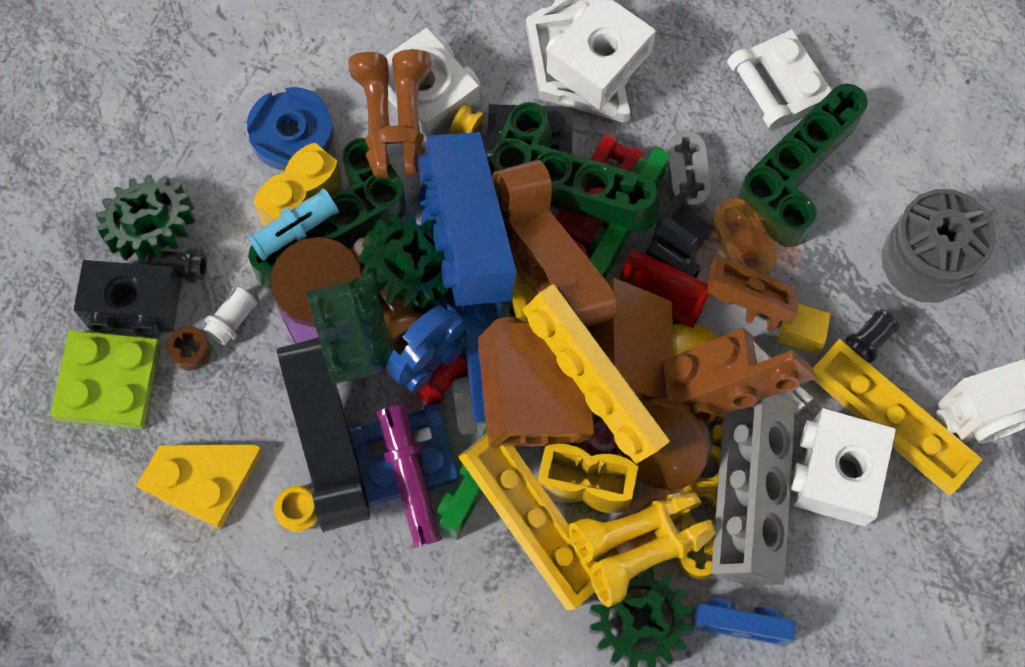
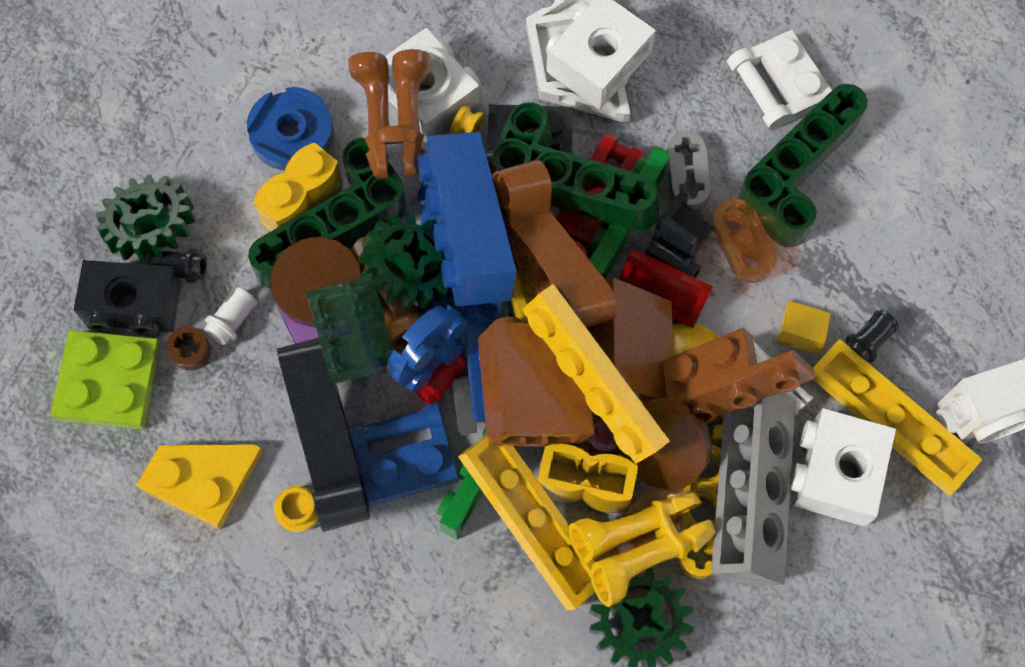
medium azure pin [247,188,339,260] -> none
magenta pin [376,404,442,548] -> none
blue plate [691,598,796,646] -> none
dark orange plate [707,255,798,332] -> none
dark grey wheel [881,189,996,303] -> none

